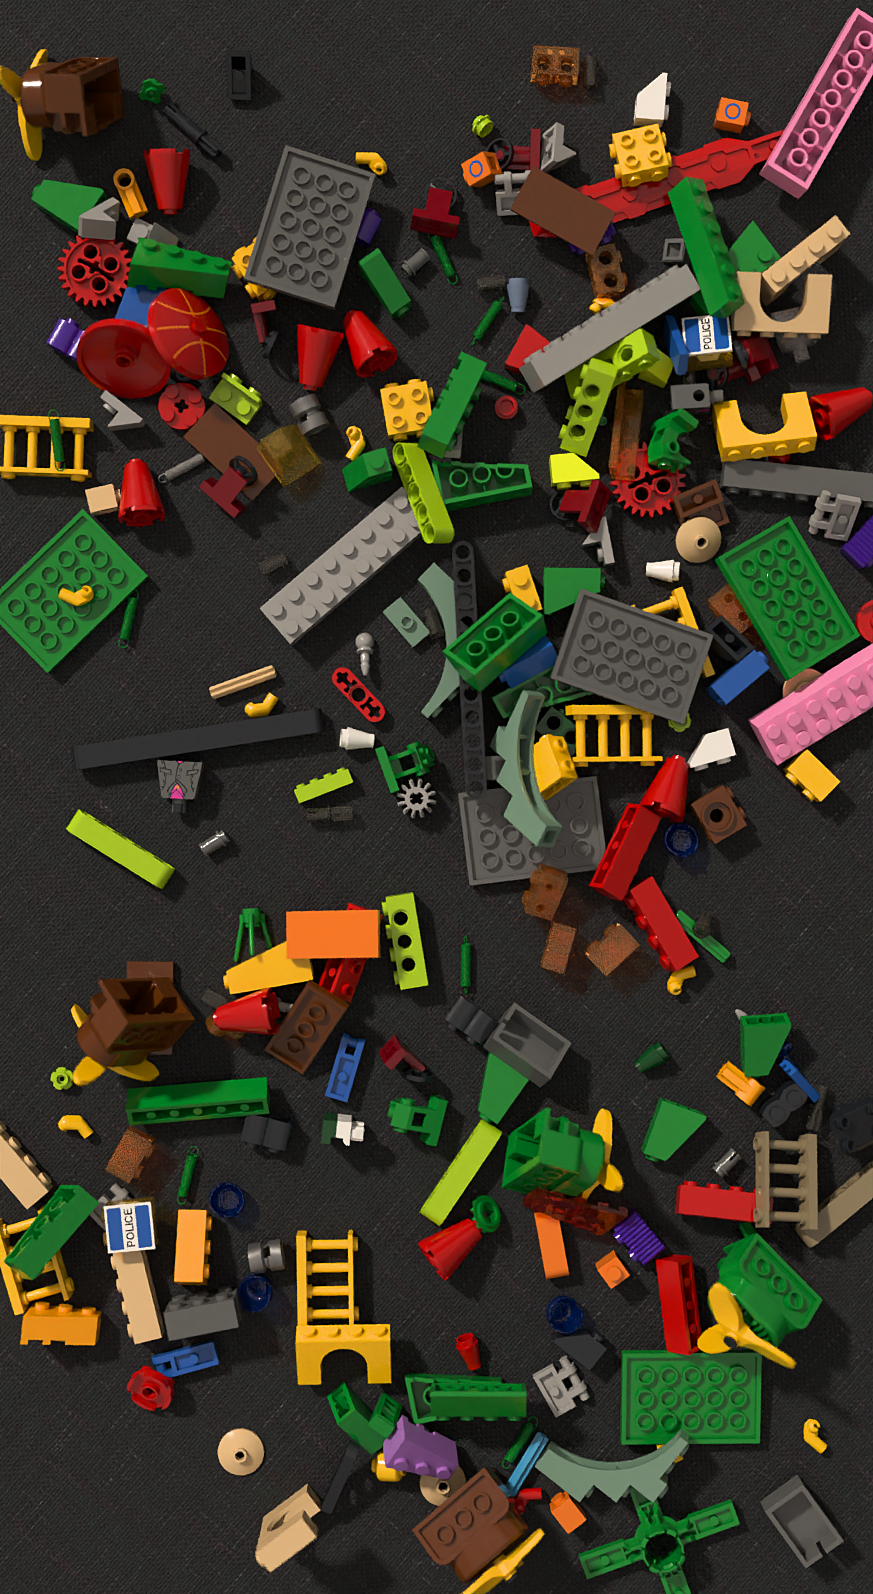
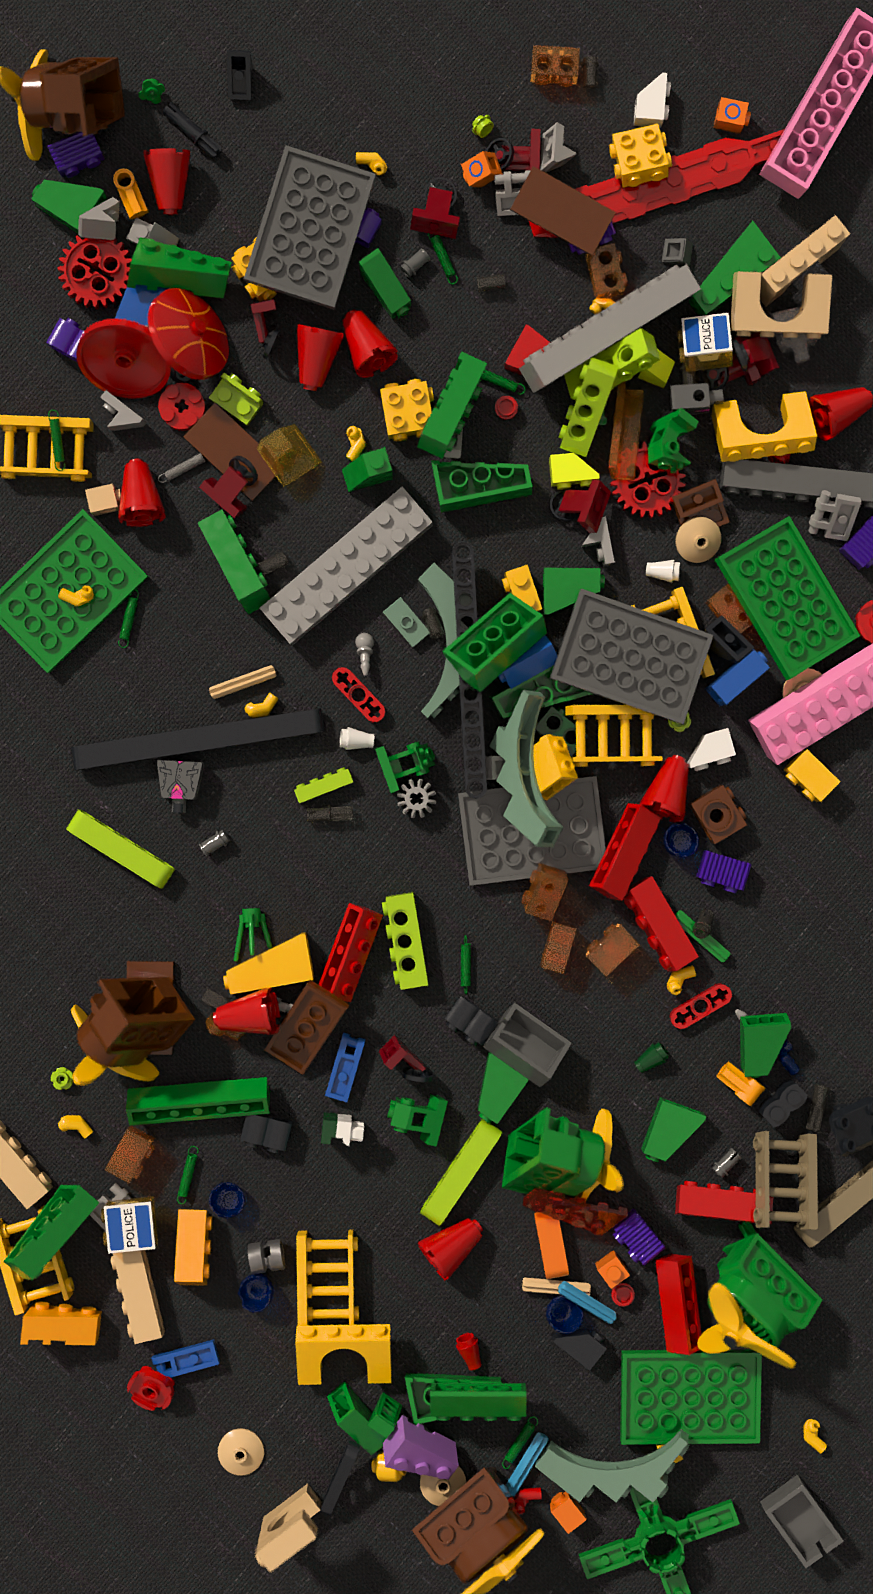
dark grey piece [164,1286,243,1341] -> none
orange tile [286,910,380,959] -> none
flat silver wheel [288,394,330,437] -> none
lime beam [393,443,454,543] -> none
green gear [470,1195,501,1233] -> none
green piece [471,296,504,346] -> none
sand blue cone [507,278,530,313] -> none
light grey plate [533,1356,590,1417] -> none
blue tile [662,315,689,375] -> none
green brick [668,176,745,318] -> none
blue tile [779,1060,820,1103] -> none
none -> dark purple brick [48,132,104,178]
none -> green wedge [198,510,271,614]
none -> tan axle [522,1277,591,1296]
none -> dark azure axle [558,1281,617,1324]
none -> red plate [611,1283,635,1307]
none -> red beam [670,983,732,1029]
none -> dark purple brick [696,850,751,893]

